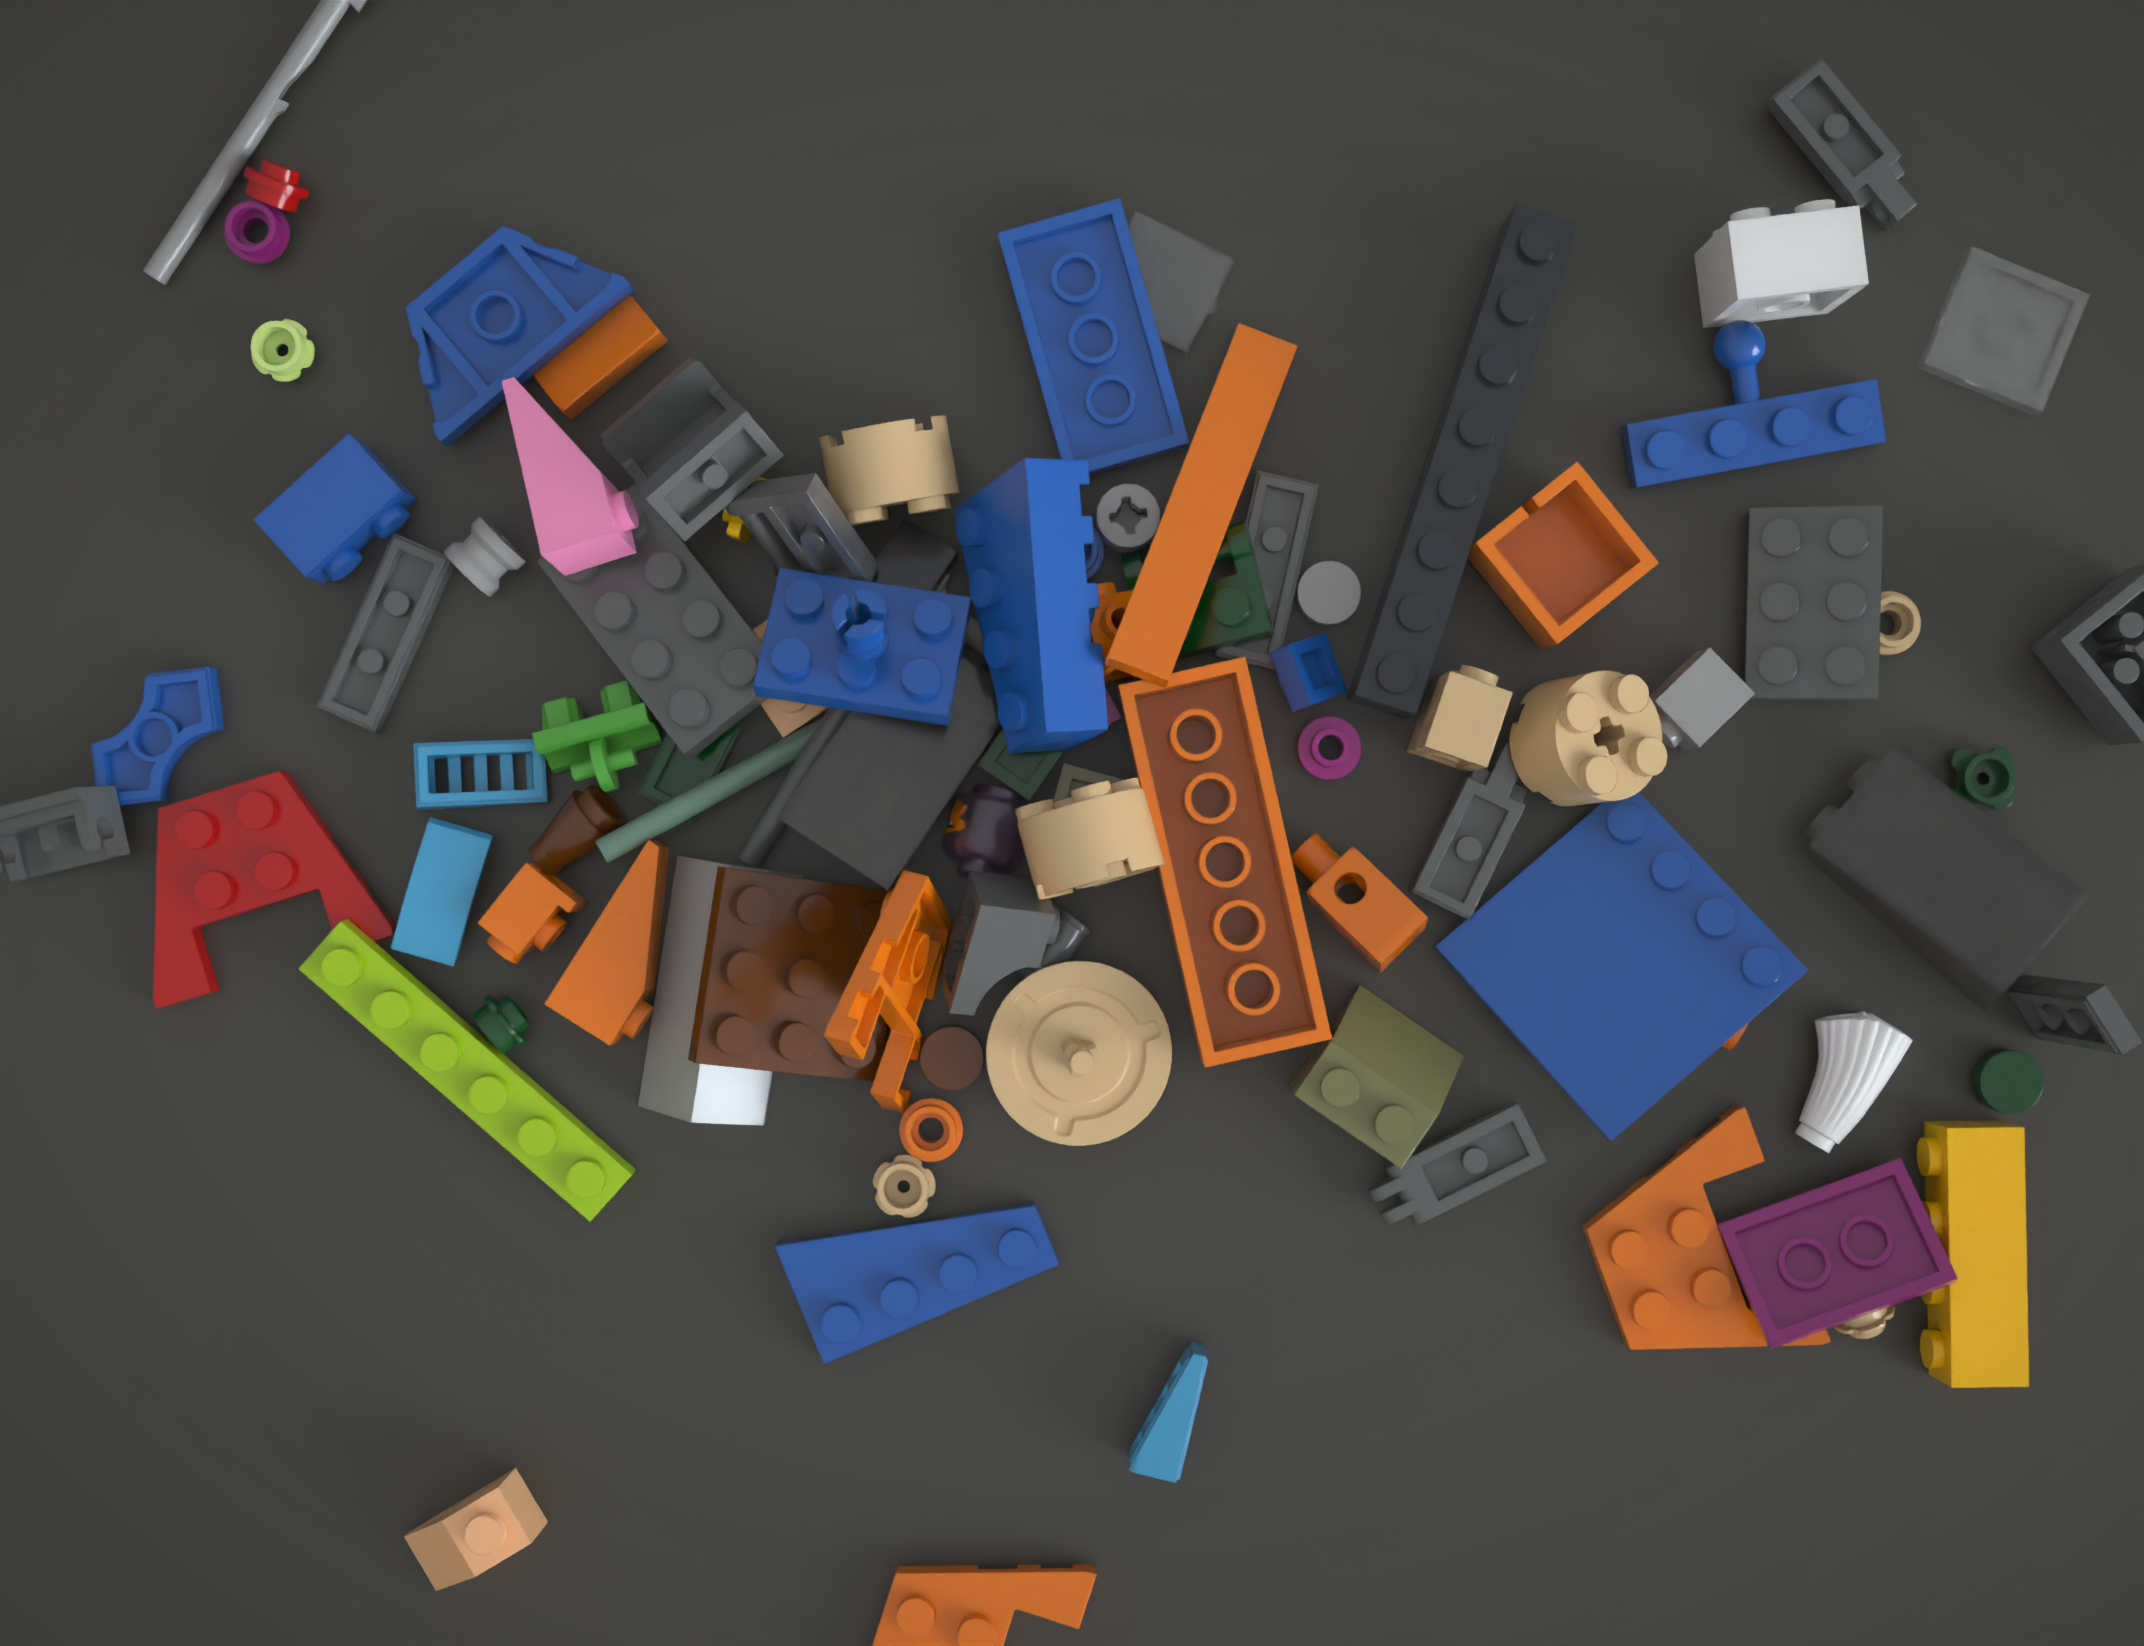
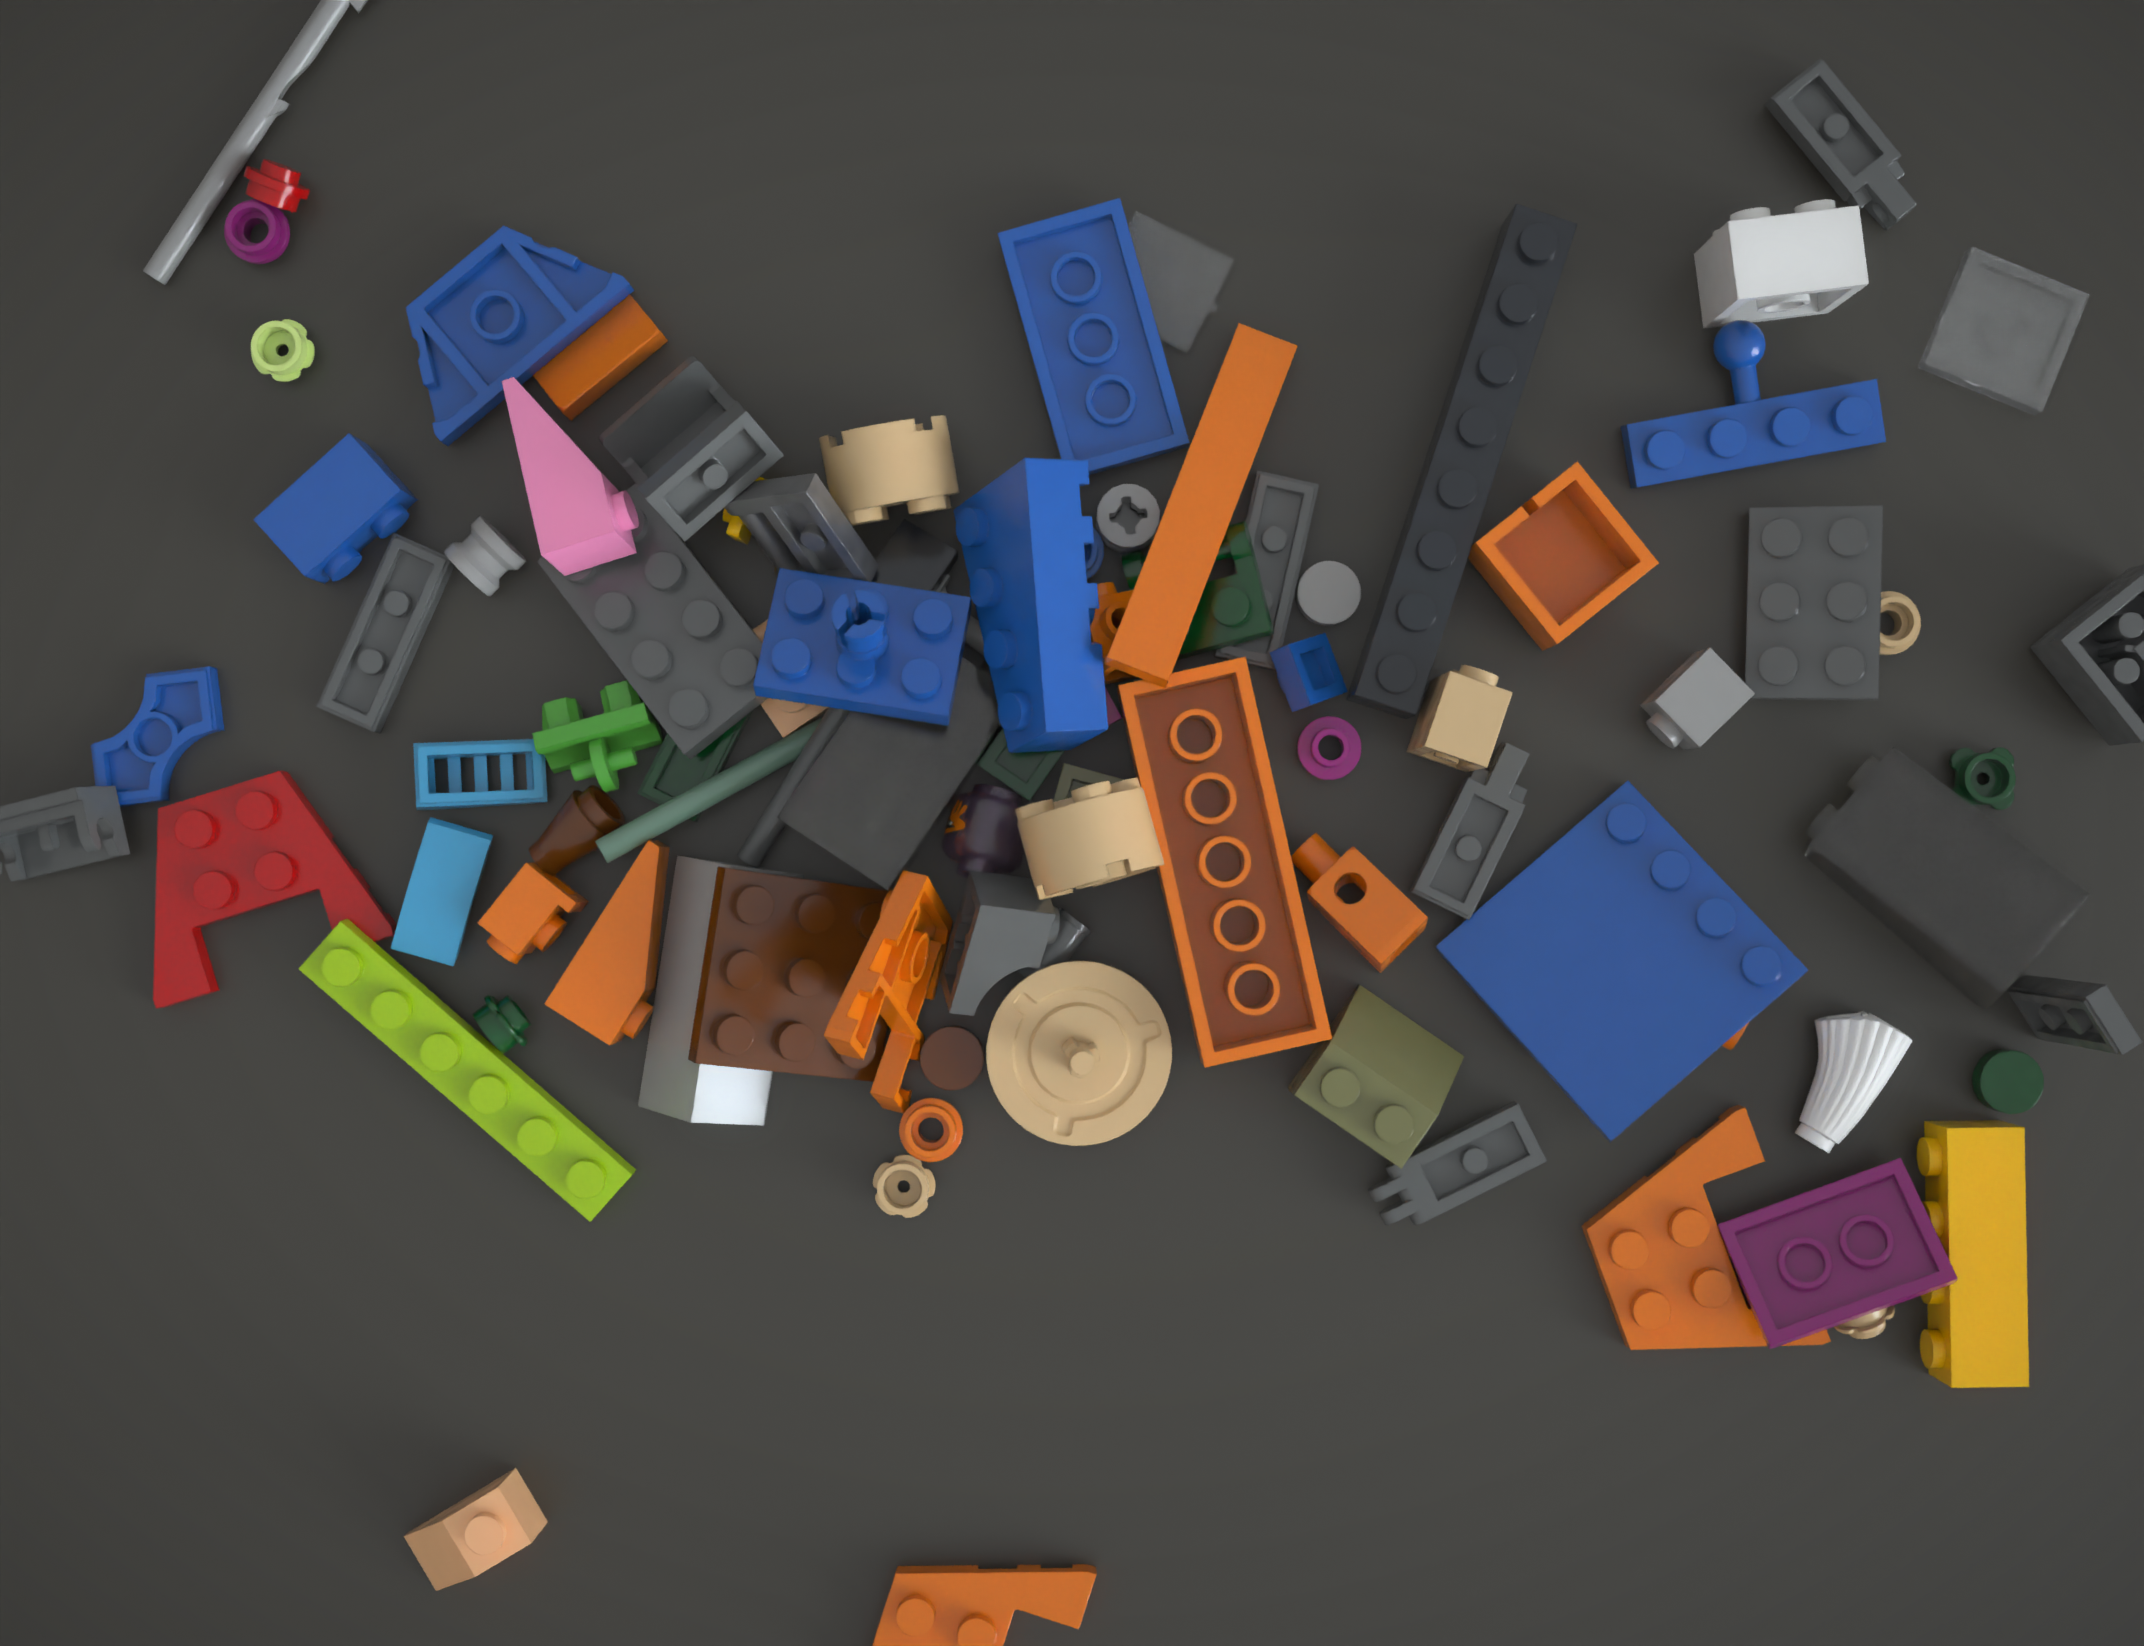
blue wing [775,1202,1059,1364] -> none
dark azure slope [1127,1341,1208,1483] -> none
tan brick [1509,670,1667,806] -> none

